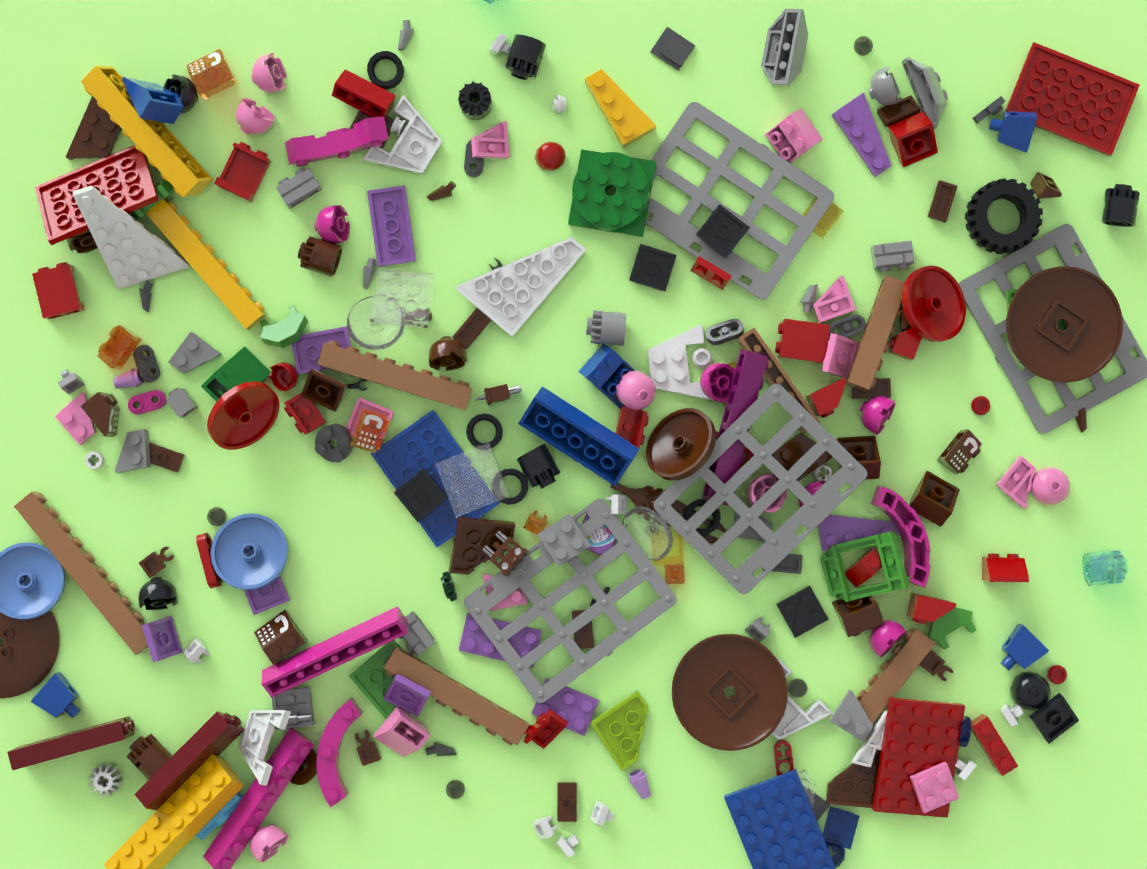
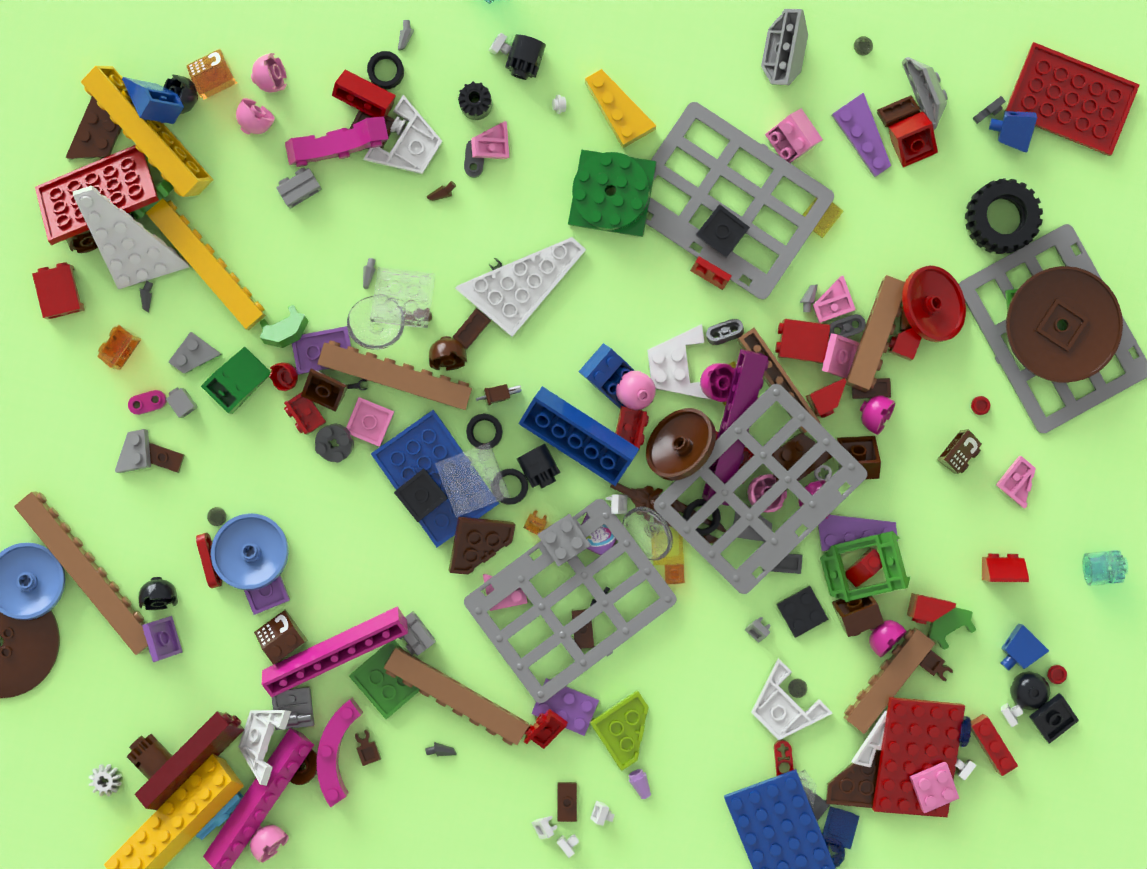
dark red brick [7,716,135,771] -> none
blue torso [31,672,81,718] -> none
bright pink wing [54,392,96,445] -> none
light grey tile [58,369,85,395] -> none
reddish brown slope [81,392,120,437] -> none
white bush [85,452,104,469] -> none
lavender cone [113,368,144,389] -> none
dark grey plate [133,345,160,383] -> none
reddish brown plate [139,546,175,578] -> none
white tile [183,637,209,664] -> none
red dish [207,381,279,450] -> none
red panel [214,142,271,203] -> none
reddish brown gear [298,236,342,277] -> none
dark pink cylinder [314,205,350,244] -> none
clear orange slope [350,408,390,453] -> none
medium lavender plate [367,185,416,267] -> none
bright pink slope [373,707,431,757] -> none
medium lavender plate [384,674,431,717] -> none
dark green gear [441,571,457,602] -> none
clear smoke plate [446,780,465,799] -> none
medium lavender plate [459,613,542,668] -> none
reddish brown piece [483,531,529,577] -> none
red hair [535,142,566,171] -> none
light grey gear [586,310,627,346] -> none
black plate [629,244,677,292] -> none
dark grey piece [650,27,696,71] -> none
reddish brown dish [672,634,788,751] -> none
white plate [692,348,712,367] -> none
light grey wing [829,689,874,742] -> none
light grey cylinder [868,66,902,106] -> none
dark pink brick [870,486,930,588] -> none
light grey brick [871,240,914,272] -> none
reddish brown slope [909,471,960,527] -> none
reddish brown plate [927,180,957,223] -> none
slope [1030,172,1062,199] -> none
bright pink cylinder [1031,467,1070,505] -> none
reddish brown bar [1075,407,1087,433] -> none
black gear [1101,184,1140,227] -> none

